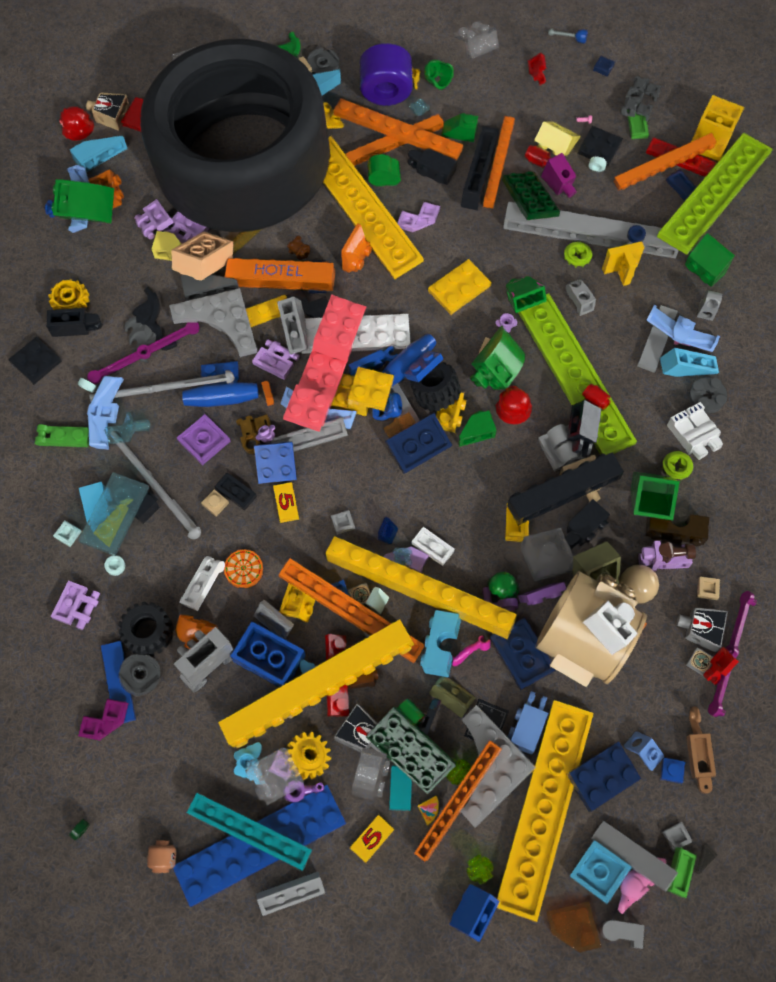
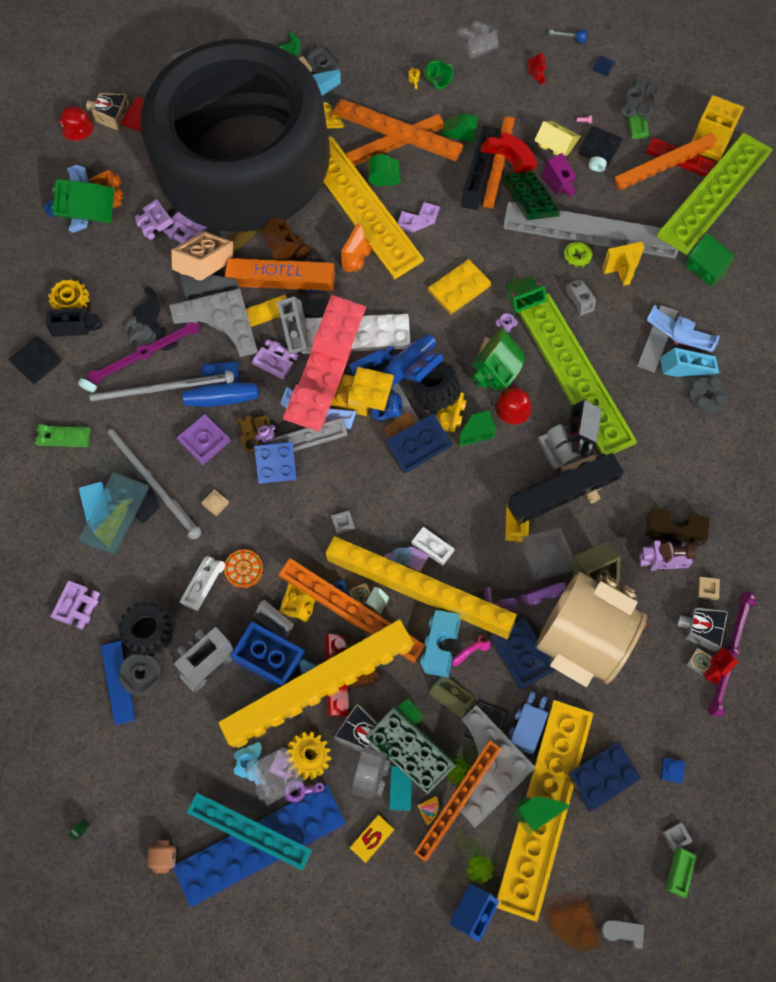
light aqua tile [53,520,82,547] -> none
medium azure slope [70,136,127,172] -> none
magenta tile [78,699,129,741] -> none
light blue plate [87,376,124,450] -> none
clear light blue bracket [104,412,150,444] -> none
light aqua tile [104,555,125,576] -> none
light yellow slope [152,231,181,261] -> none
orange cylinder [176,615,218,649] -> none
black plate [215,473,257,511] -> none
light grey plate [256,872,325,916] -> none
orange tile [261,381,274,406] -> none
yellow tile [273,482,299,523] -> none
dark purple piece [360,44,413,106] -> none
clear blue slope [378,517,398,544] -> none
black hinge [408,149,457,185] -> none
clear light blue plate [410,99,430,116] -> none
black tile [420,698,441,735] -> none
green hair [488,571,519,599] -> none
red brick [525,145,551,168] -> none
black hinge [562,499,610,551] -> none
medium azure plate [570,840,631,904] -> none
red brick [582,384,611,410] -> none
white brick [583,601,638,655] -> none
light grey tile [592,821,678,892] -> none
bright pink animal [618,858,666,914] -> none
tan helmet [619,564,659,604] -> none
medium blue bracket [624,731,664,771] -> none
dark blue tile [627,225,646,243] -> none
green slope [630,472,680,520] -> none
lime gear [663,451,693,480] -> none
dark blue tile [666,170,697,201] -> none
white hips [667,402,723,460] -> none
medium nougat piece [686,706,716,794] -> none
light grey leg [697,290,722,321] -> none
none -> reddish brown brick [261,218,299,260]
none -> red arch [480,133,538,173]
none -> green slope [514,796,569,835]

